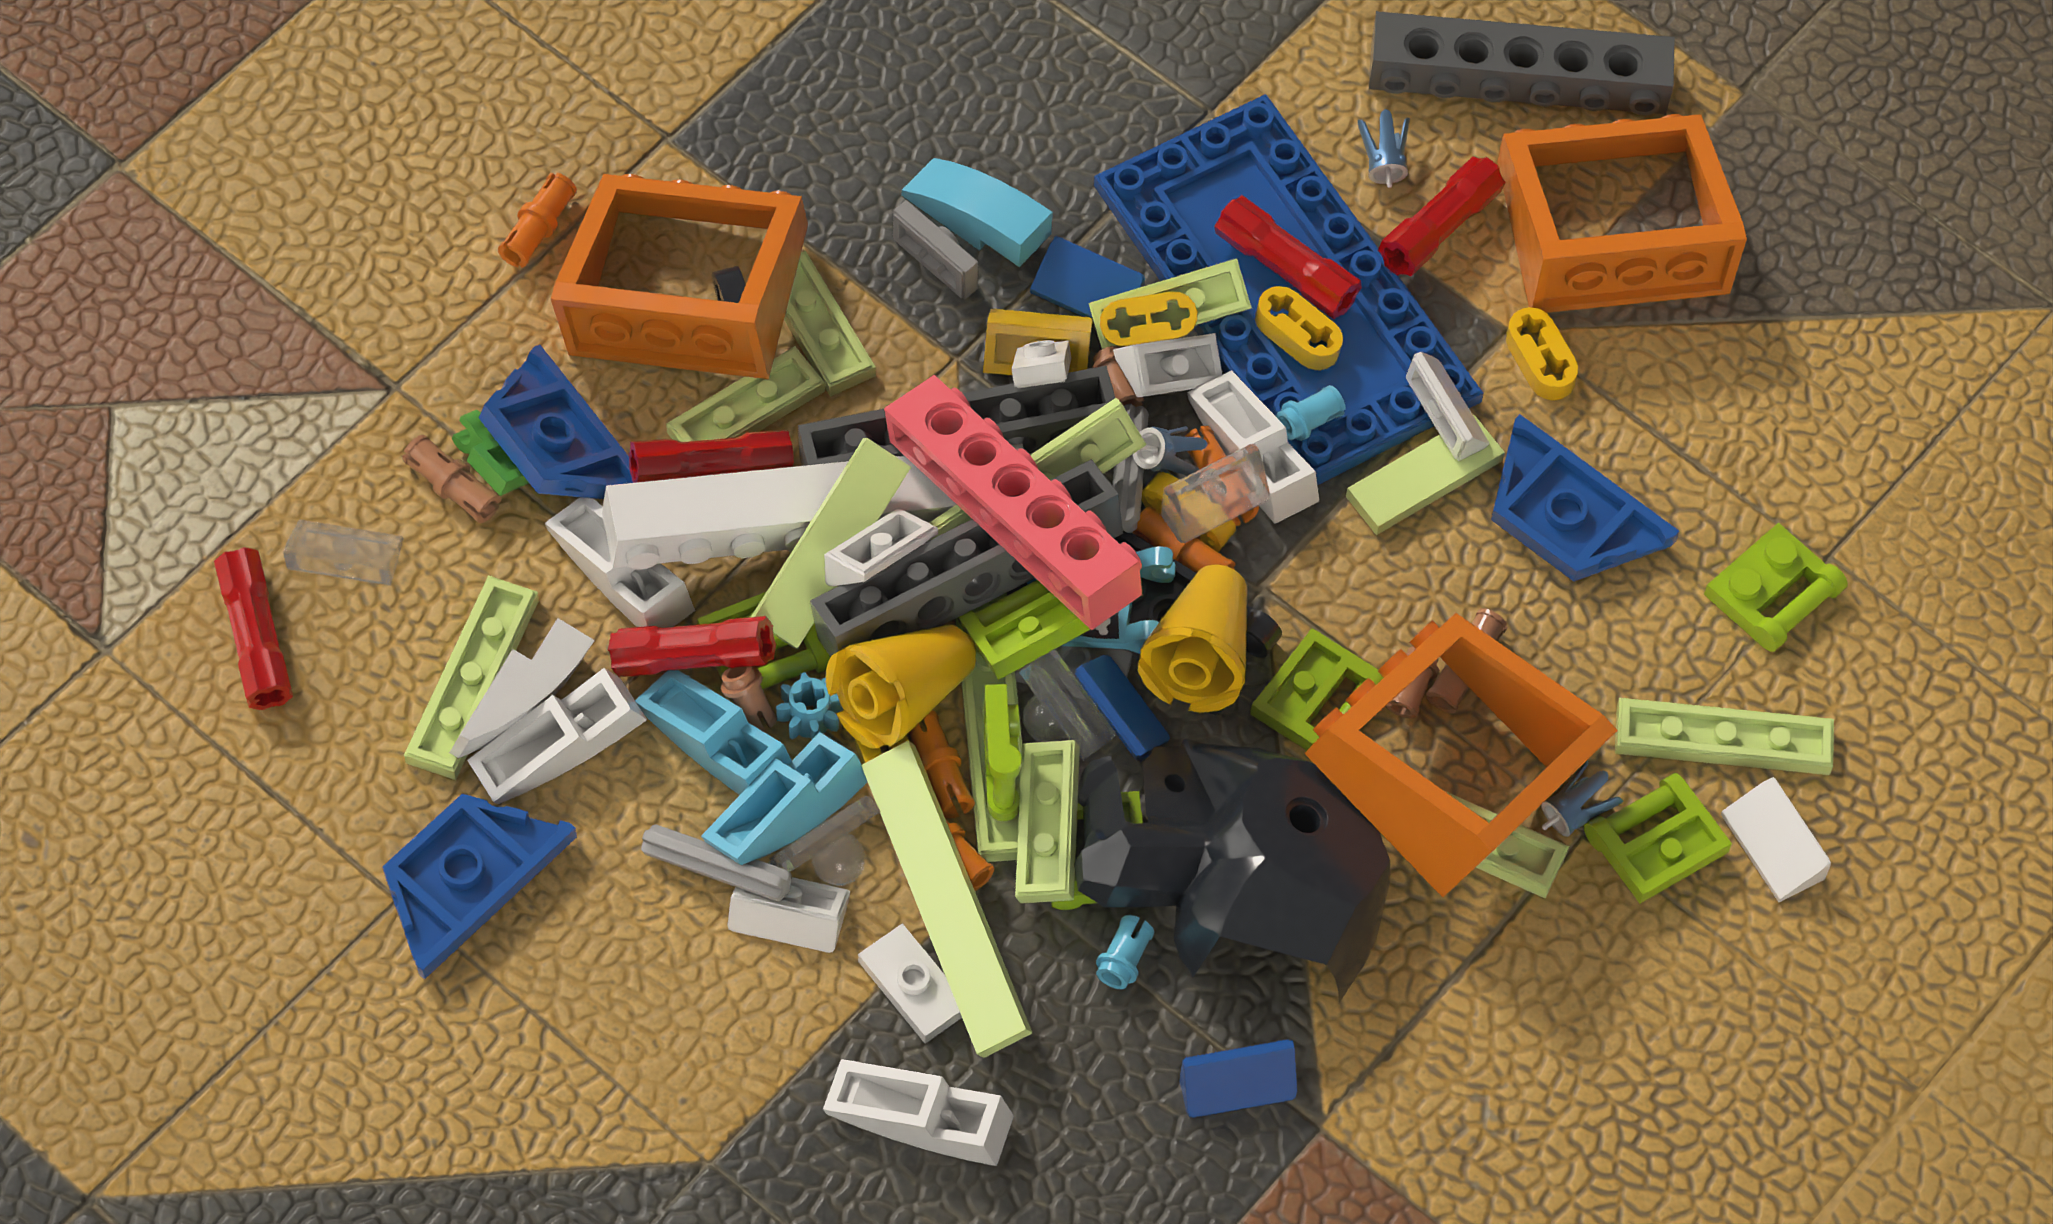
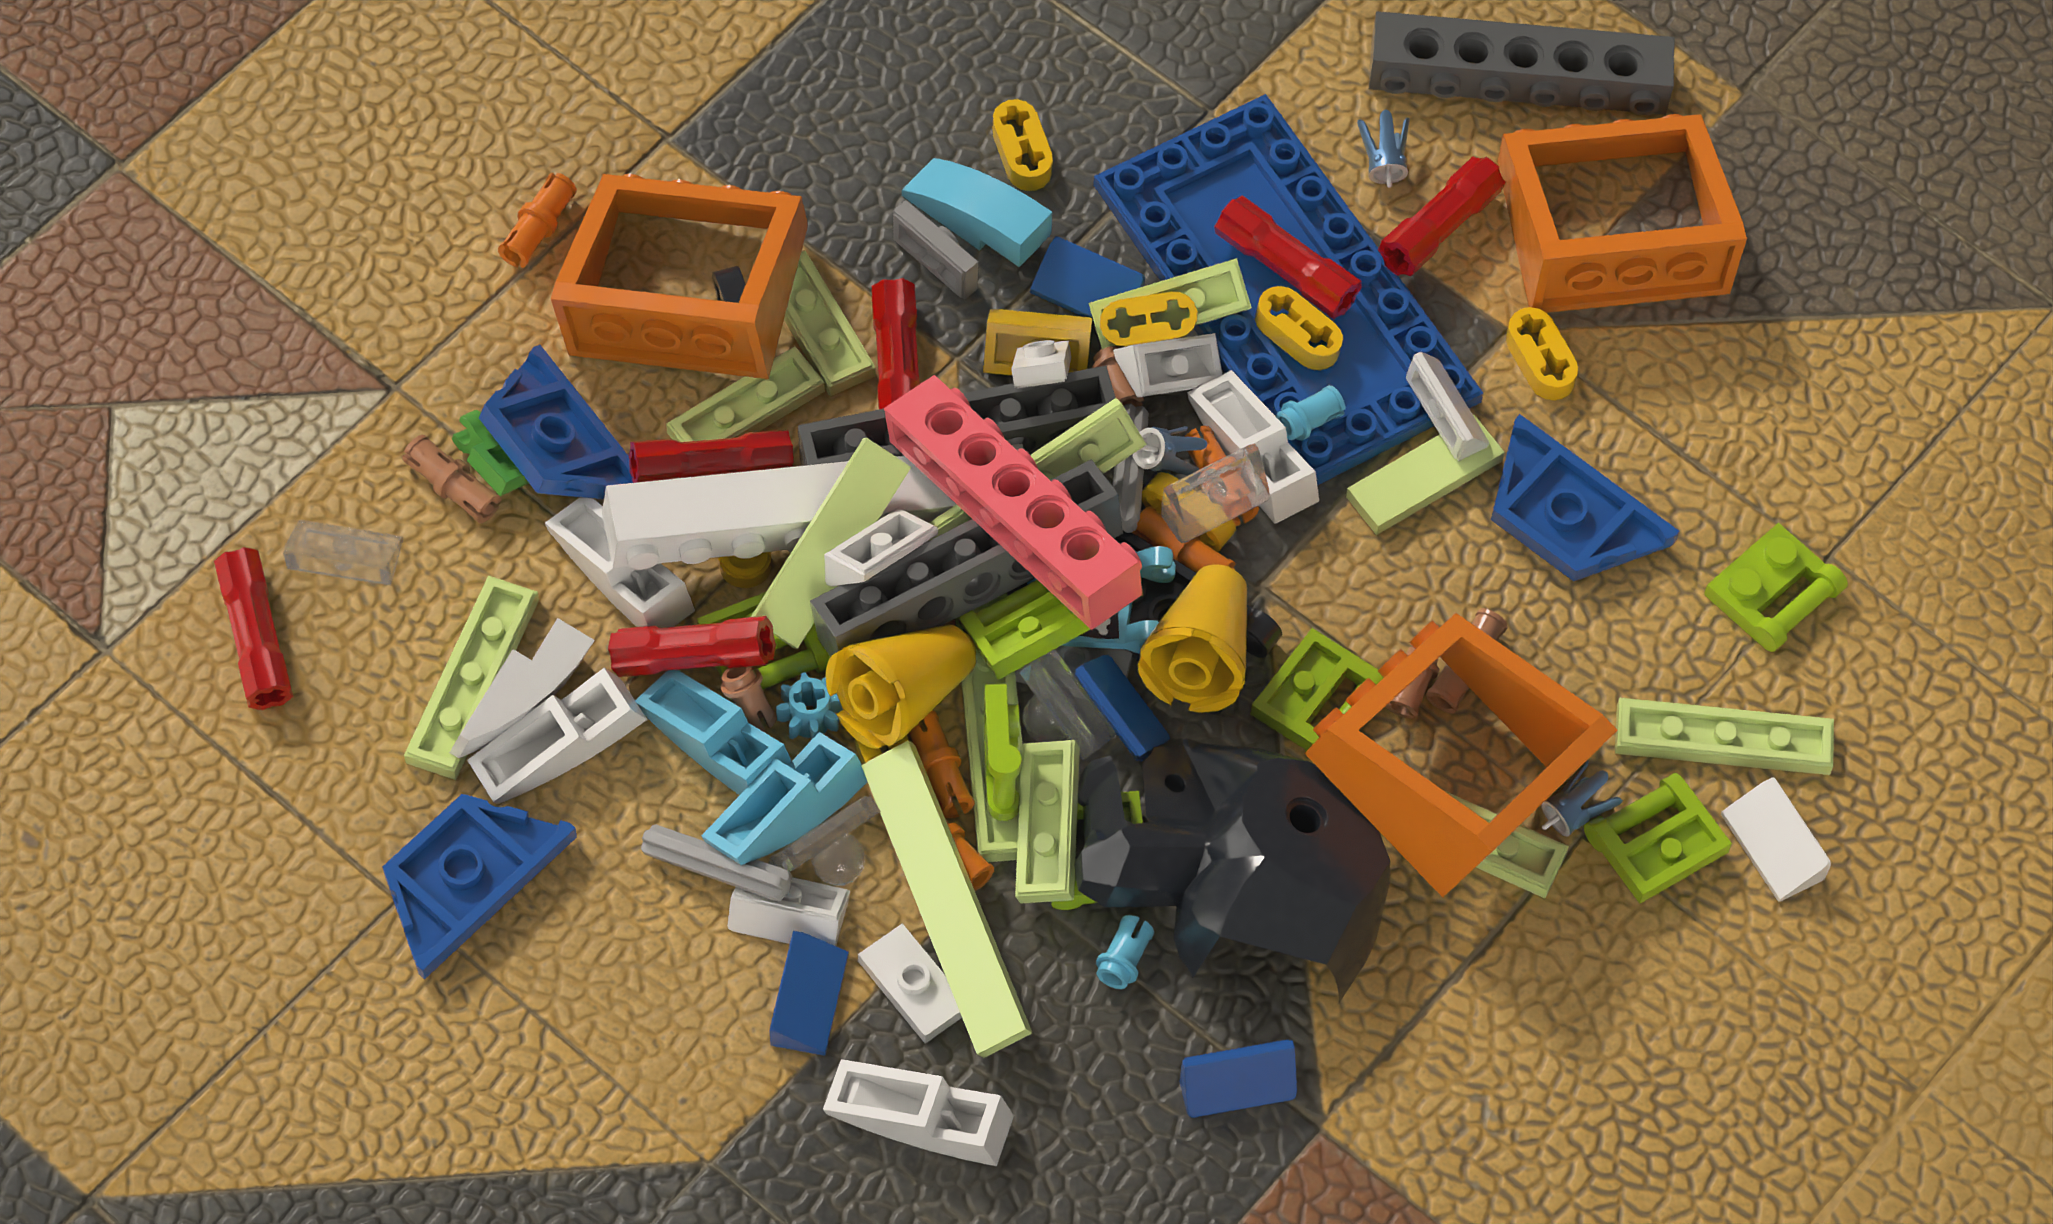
none -> yellow tile [718,552,772,588]
none -> blue slope [770,931,849,1056]
none -> red axle [871,278,921,409]
none -> yellow beam [992,99,1053,191]

